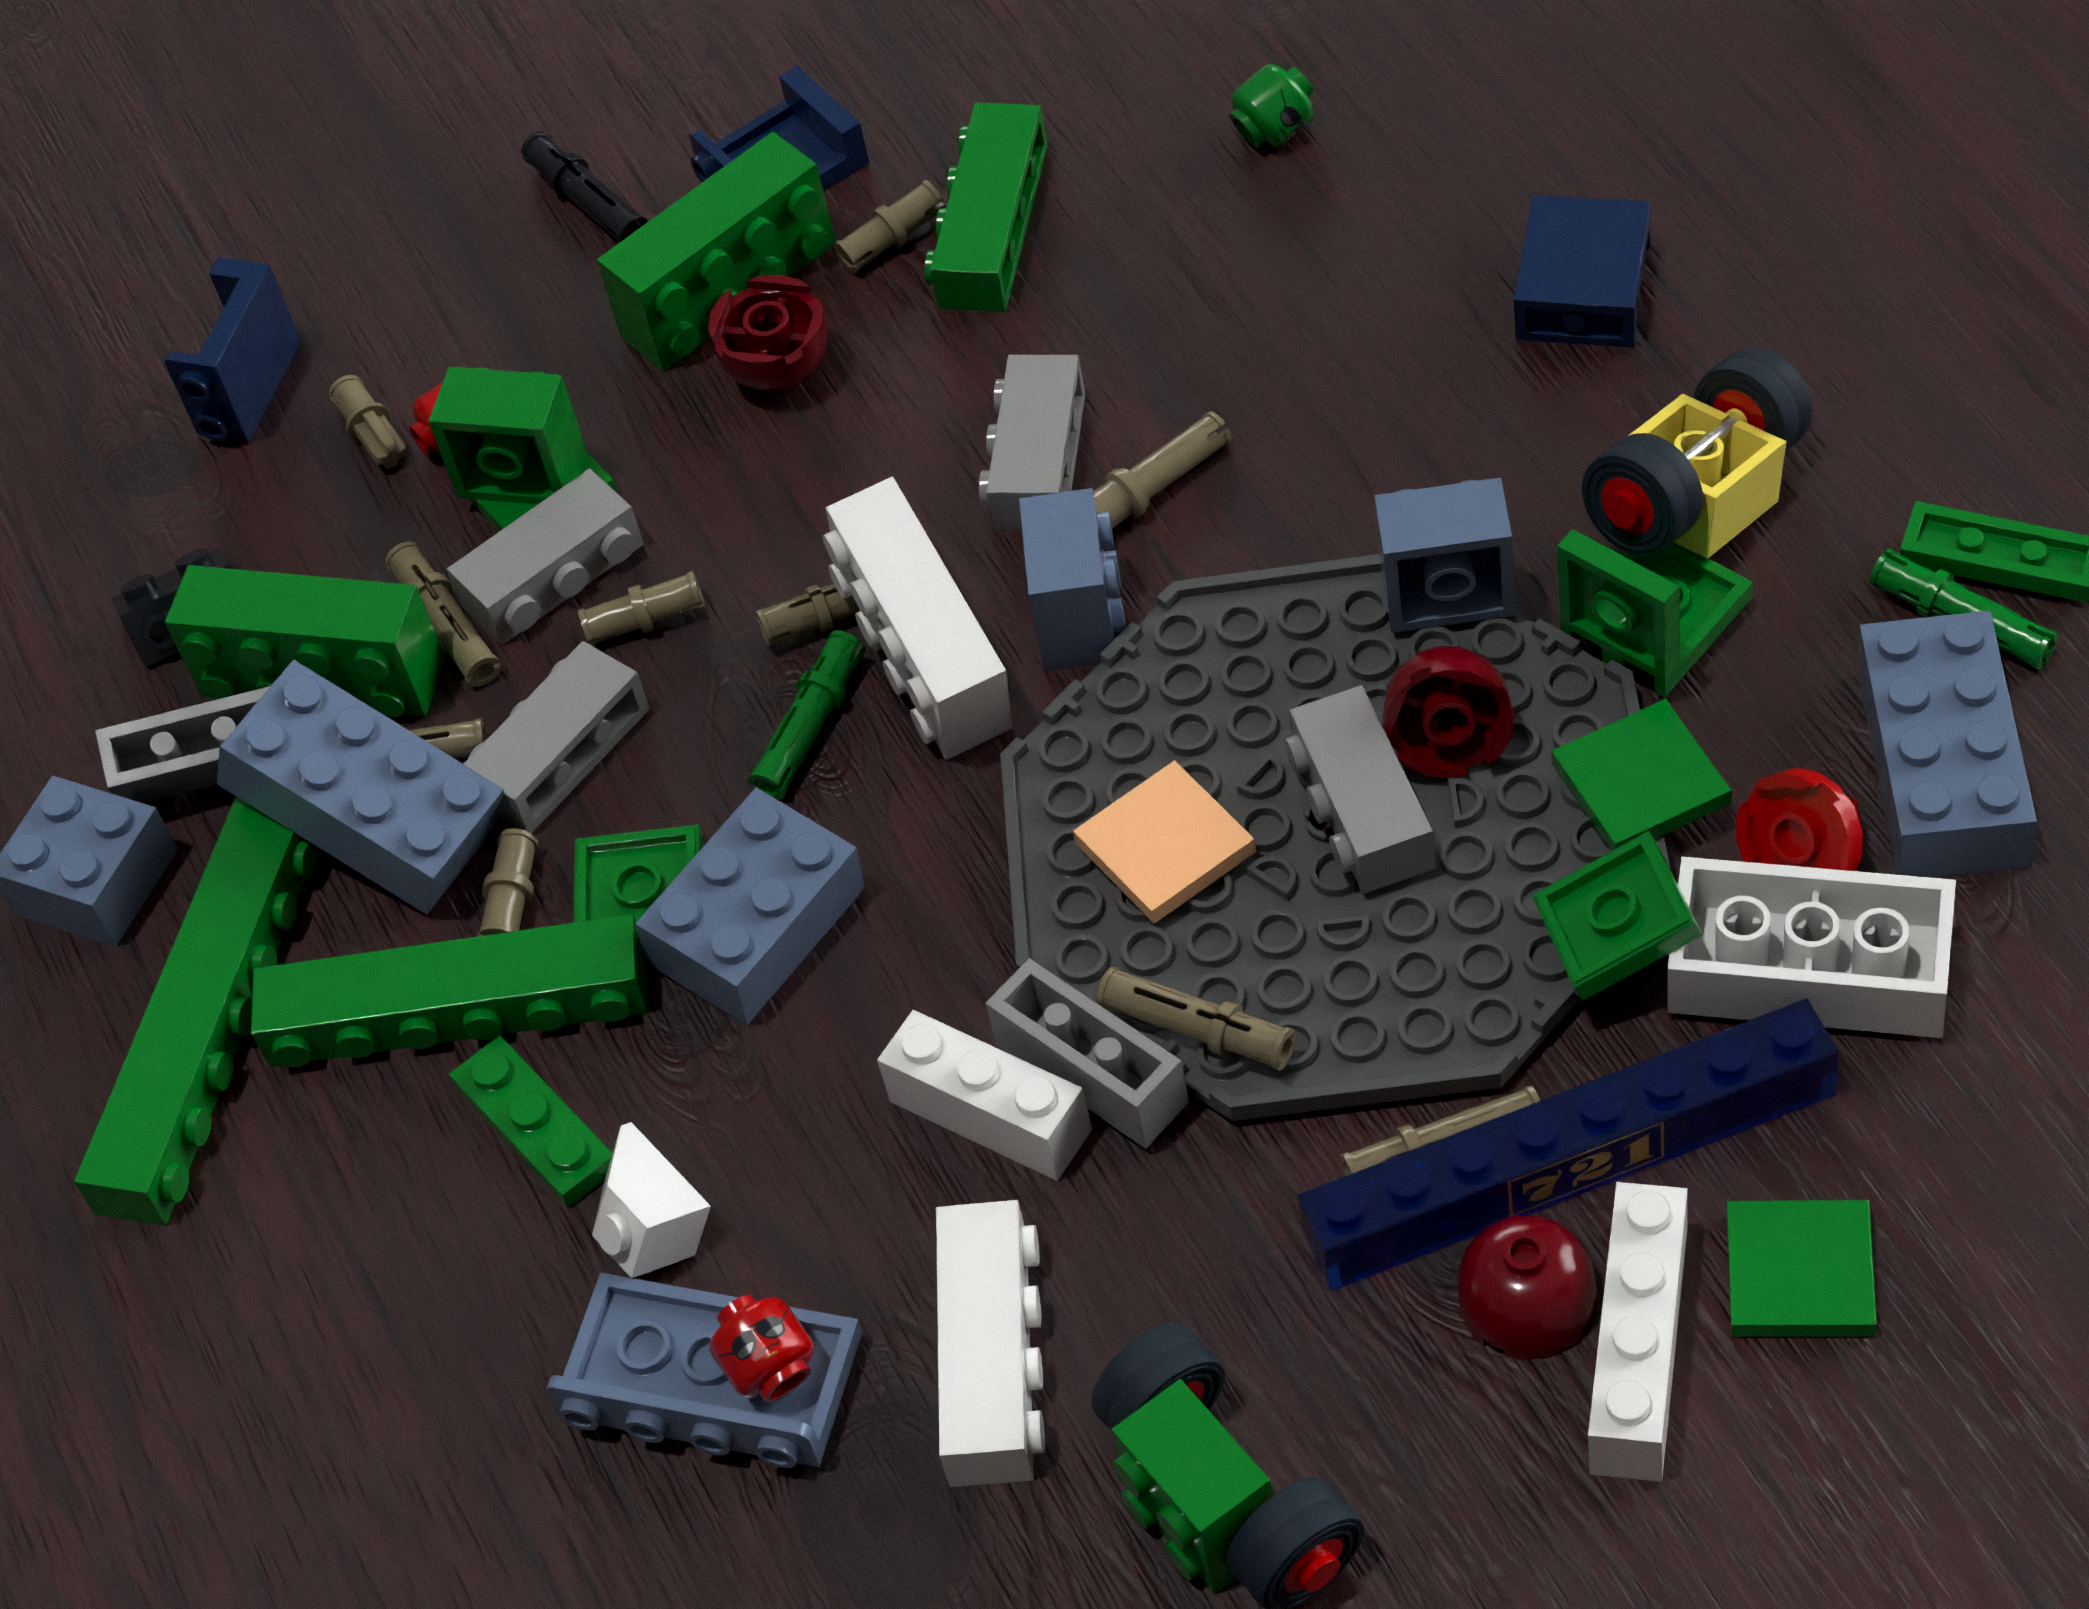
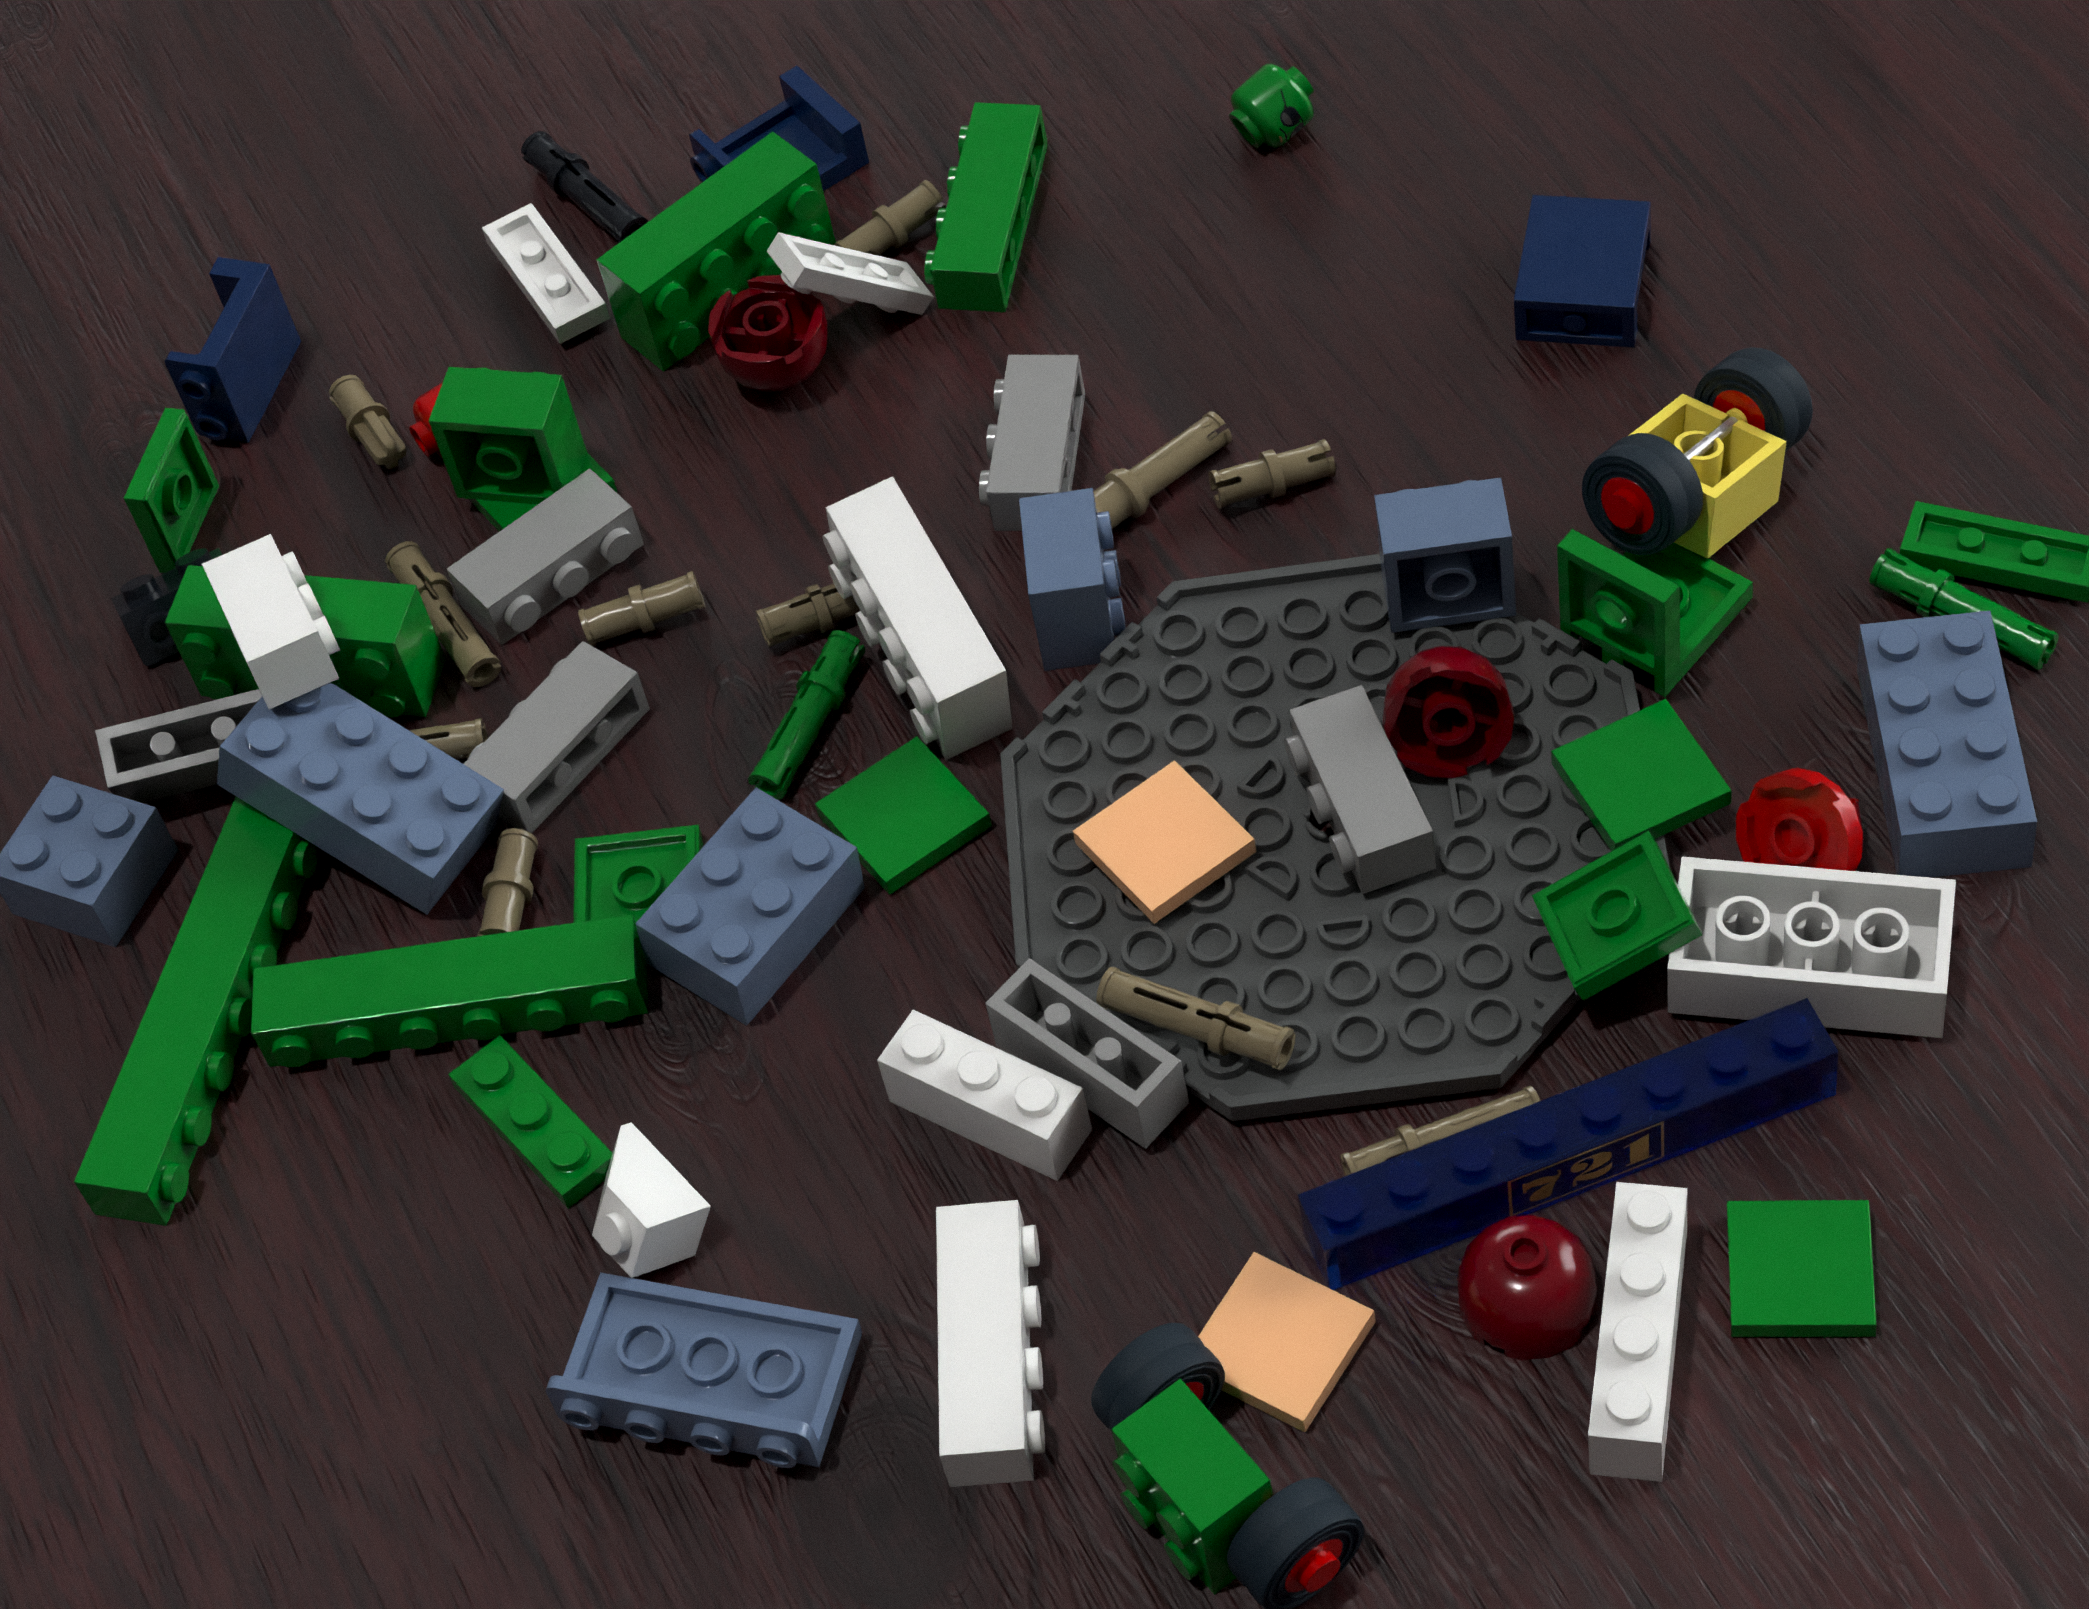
red head [710,1294,814,1403] -> none
none -> green tile [124,408,219,573]
none -> white brick [202,534,340,710]
none -> white plate [482,203,610,344]
none -> white plate [767,232,934,315]
none -> green tile [815,736,992,895]
none -> light nougat tile [1198,1252,1376,1432]
none -> dark tan pin [1208,439,1336,509]

